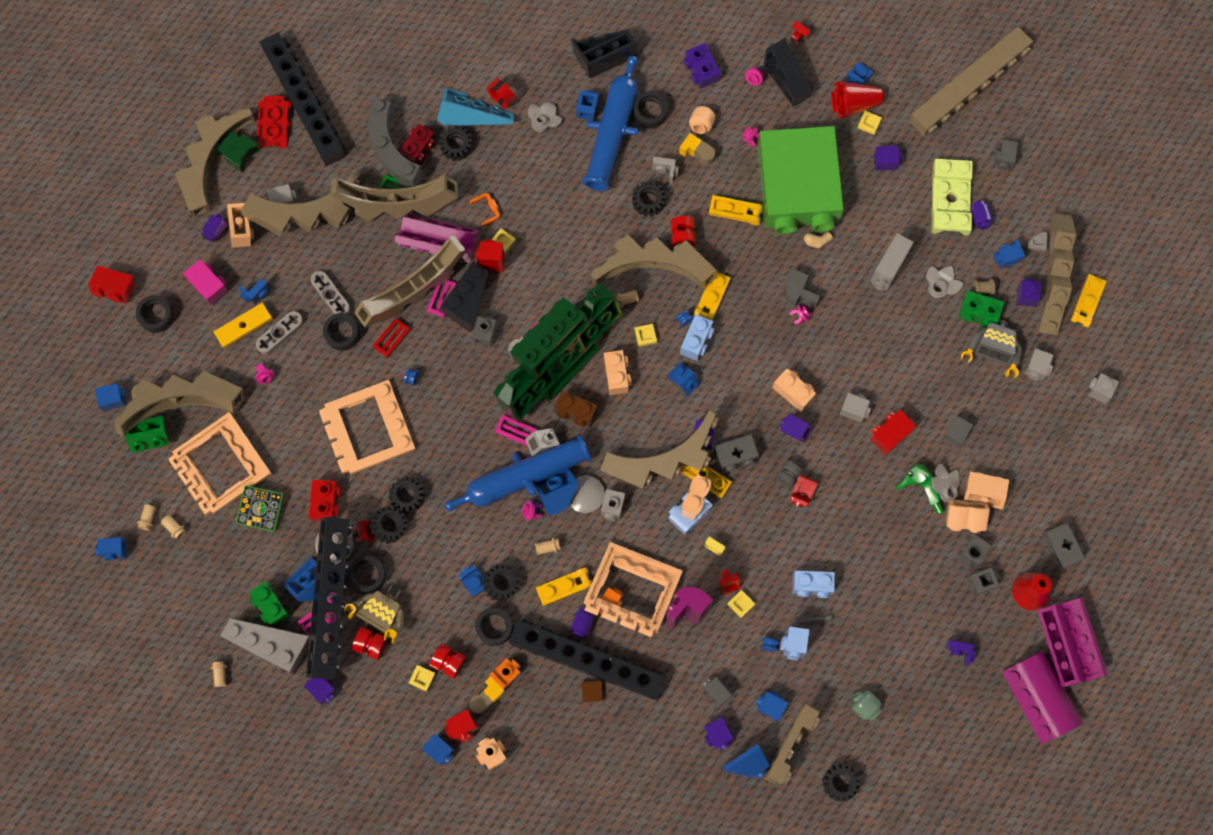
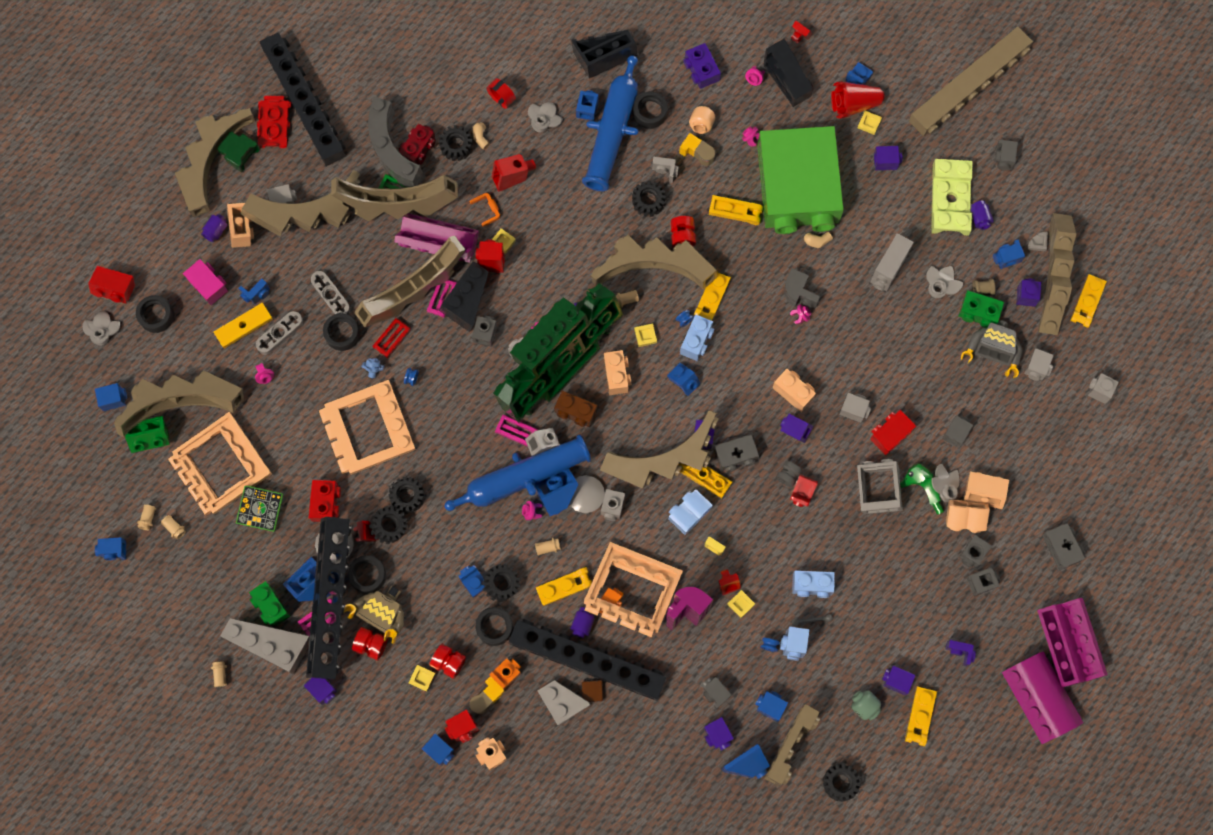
dark azure wedge [437,87,514,126] -> none
light nougat brick [681,475,711,521] -> none
red cone [1012,572,1052,611] -> none
none -> light grey plate [82,311,120,346]
none -> medium blue plant [361,358,385,378]
none -> tan arm [473,122,490,150]
none -> red torso [491,154,536,192]
none -> light grey wing [538,680,591,725]
none -> light grey window [857,459,903,514]
none -> dark purple brick [882,666,915,695]
none -> yellow plate [905,686,937,747]

